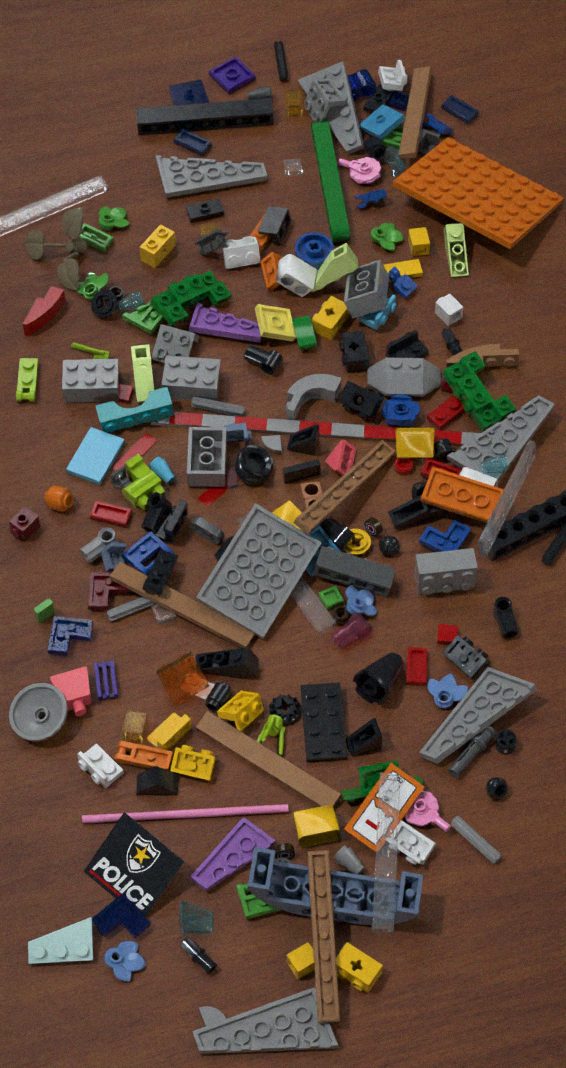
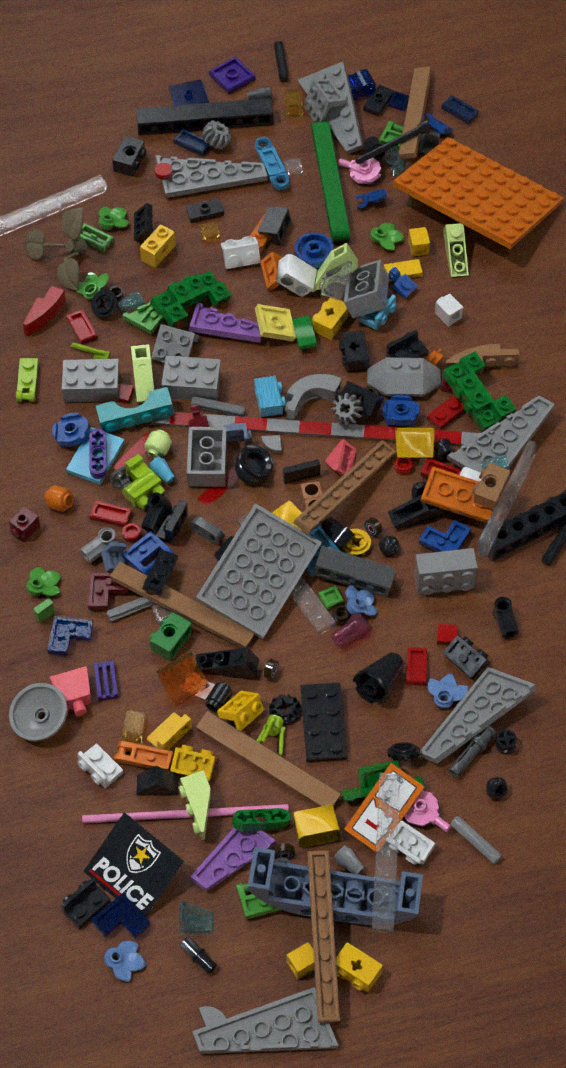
light aqua wing [28,917,93,964] -> none
dark grey hinge [194,229,229,255] -> none
black piece [244,345,283,375] -> none
black slope [287,424,319,456] -> none
black slope [346,718,382,756] -> none
dark azure plate [359,105,405,140] -> none
white bracket [378,60,408,91] -> none
black axle [441,328,463,356] -> none
none -> bright green plate [26,567,61,596]
none -> blue plate [52,413,90,447]
none -> black bracket [61,878,111,929]
none -> red tile [66,309,98,345]
none -> dark purple beam [89,429,107,479]
none -> black brick [112,136,147,177]
none -> red tile [122,523,141,543]
none -> black bracket [134,203,153,244]
none -> yellowish green head [144,430,172,458]
none -> green brick [149,612,192,662]
none -> red tile [155,163,172,180]
none -> yellowish green slope [178,770,211,840]
none -> dark red plate [188,404,209,427]
none -> light grey gear [202,120,232,149]
none -> green beam [232,808,291,831]
none -> medium azure brick [254,375,286,418]
none -> dark azure plate [255,136,290,191]
none -> dark brown tile [264,659,279,680]
none -> clear slope [319,261,352,300]
none -> light grey gear [331,393,363,425]
none -> black piece [355,119,432,164]
none -> black gear [387,742,420,761]
none -> orange plate [428,348,444,366]
none -> medium nougat brick [472,462,510,510]

